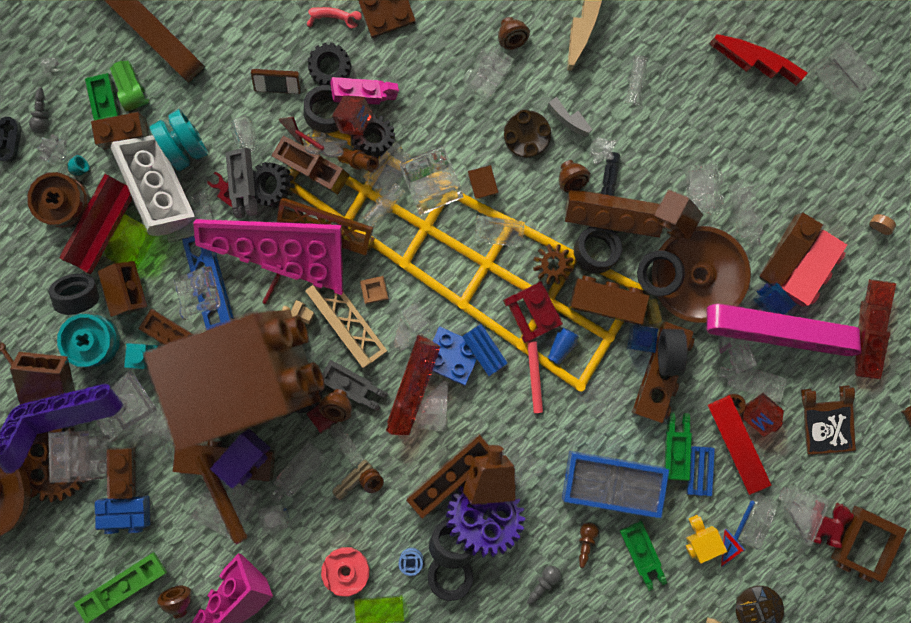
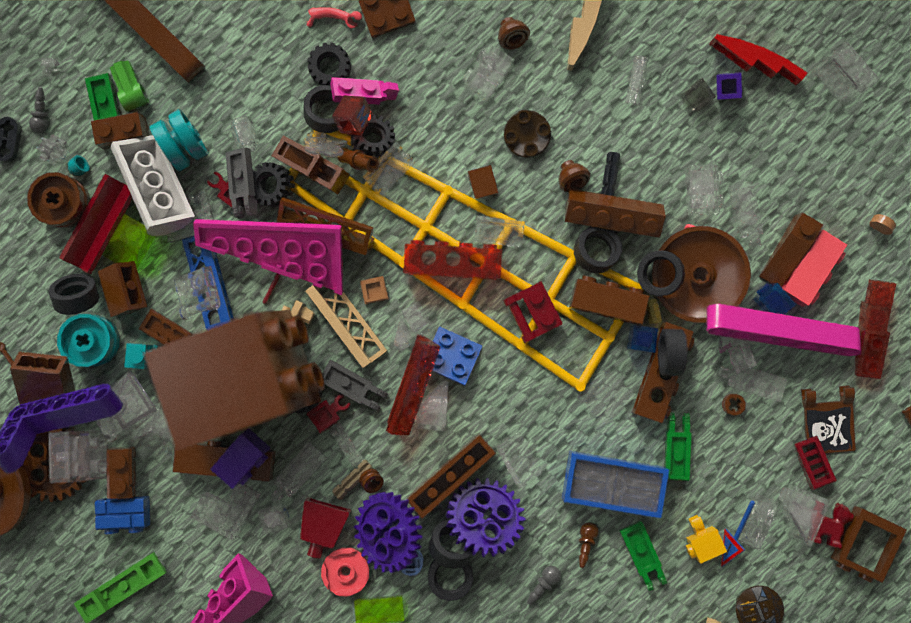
reddish brown brick [157,585,192,619] -> none
reddish brown axle [195,453,247,544] -> none
slope [251,69,302,94] -> none
dark red piece [278,117,324,151] -> none
reddish brown brick [318,389,352,422] -> none
clear pin [362,183,406,227] -> none
clear slope [398,145,464,215] -> none
blue tile [462,324,507,376] -> none
reddish brown torso [463,445,516,504] -> none
coral bar [527,341,543,413] -> none
reddish brown gear [533,244,574,285] -> none
light grey slope [547,97,592,137] -> none
blue cone [548,327,579,364] -> none
clear plate [586,137,616,165] -> none
reddish brown brick [654,189,703,240] -> none
blue tile [686,446,715,496] -> none
red slope [708,395,772,495] -> none
clear red brick [743,393,784,437] -> none
none -> dark red torso [300,497,351,558]
none -> dark purple gear [354,492,423,573]
none -> clear red brick [403,240,502,280]
none -> clear smoke brick [681,78,716,112]
none -> dark purple brick [716,72,742,100]
none -> dark red slope [794,435,837,490]

